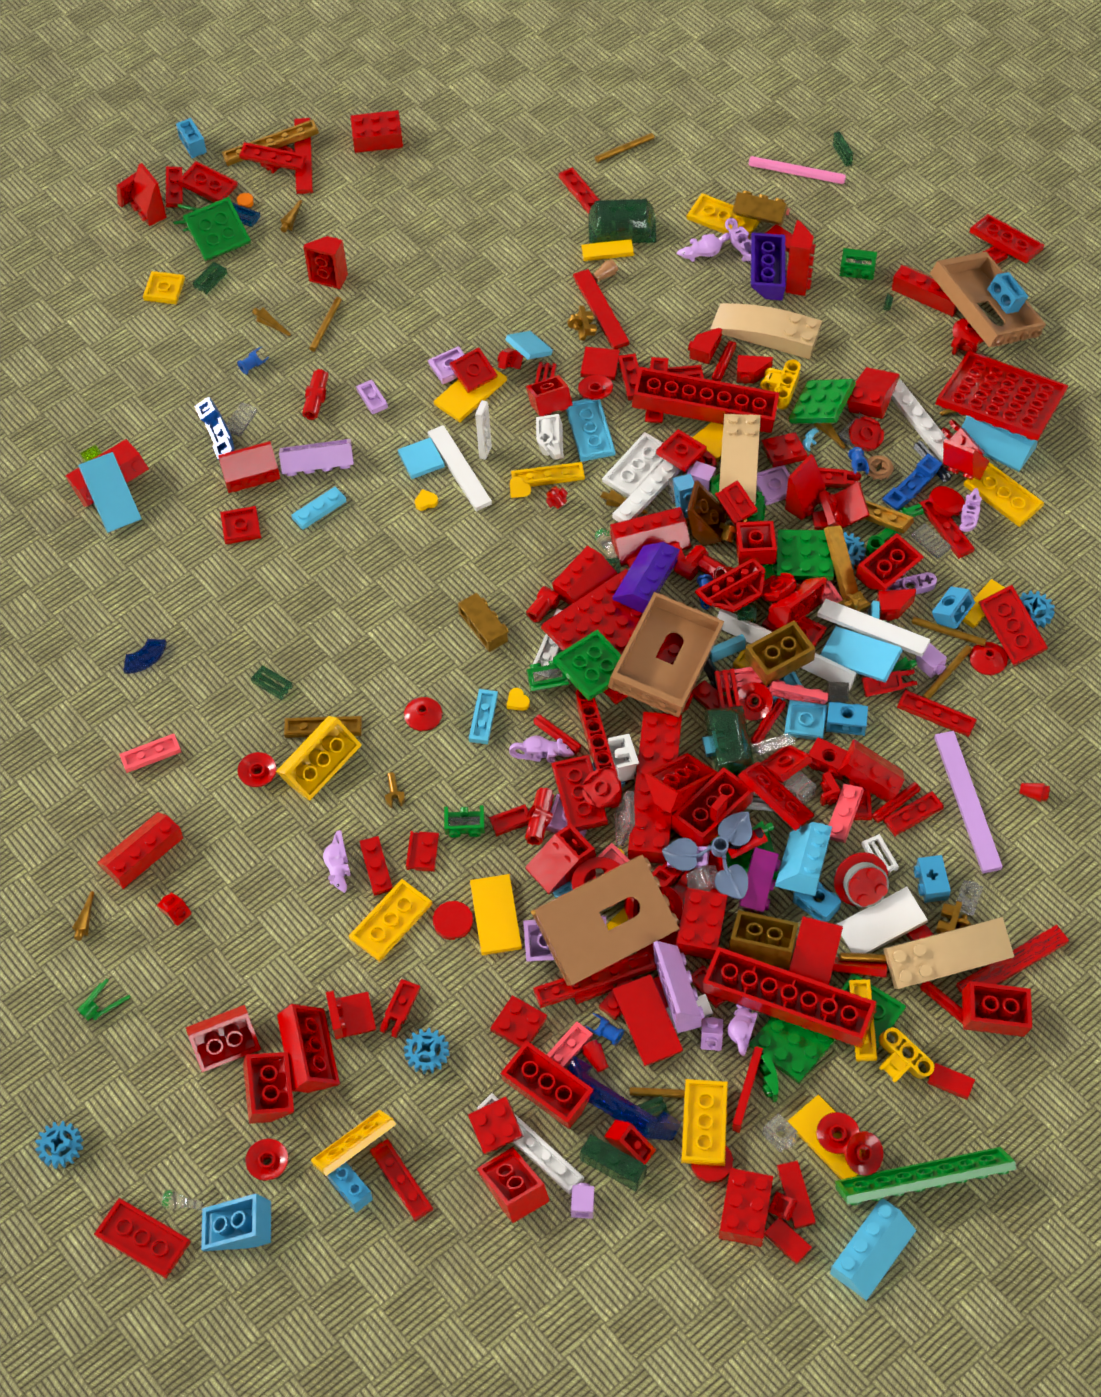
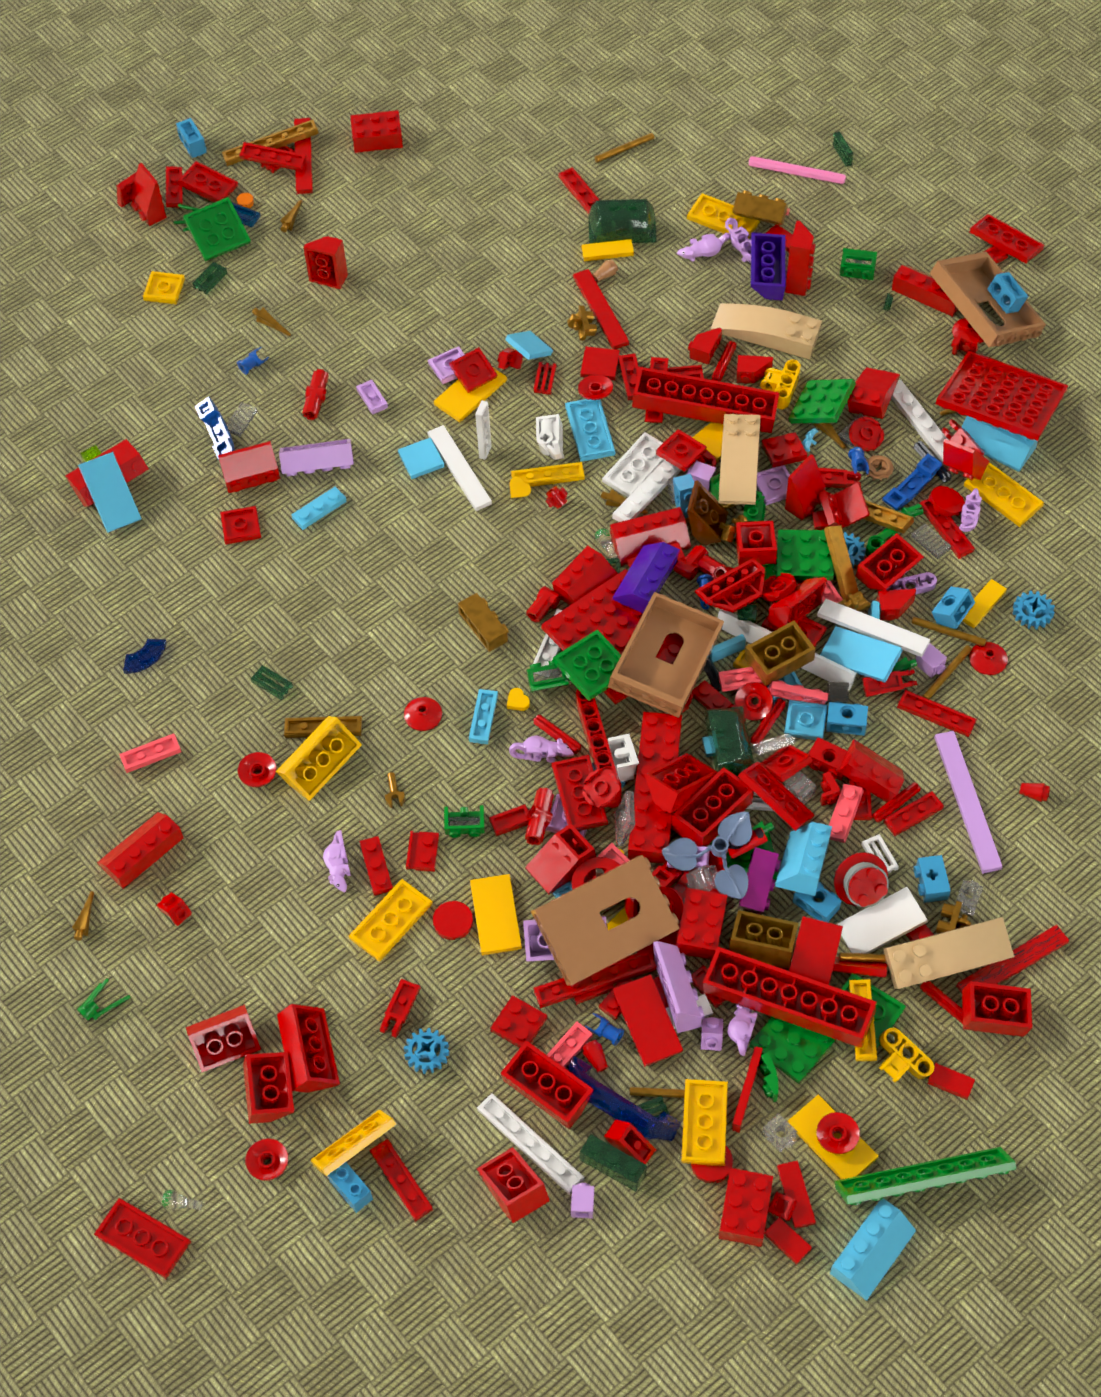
dark azure gear [35,1121,83,1169] -> none
dark azure slope [201,1194,271,1251] -> none
pearl gold bar [309,297,342,352] -> none
red bracket [326,990,376,1039] -> none
yellow tile [415,489,438,511] -> none
red plate [468,1096,524,1155] -> none
red brick [526,375,573,416] -> none
red tile [709,794,728,822] -> none
red tile [714,668,740,710] -> none
red plate [715,480,757,525] -> none
red dish [845,1131,883,1176] -> none
red tile [978,585,1048,667] -> none

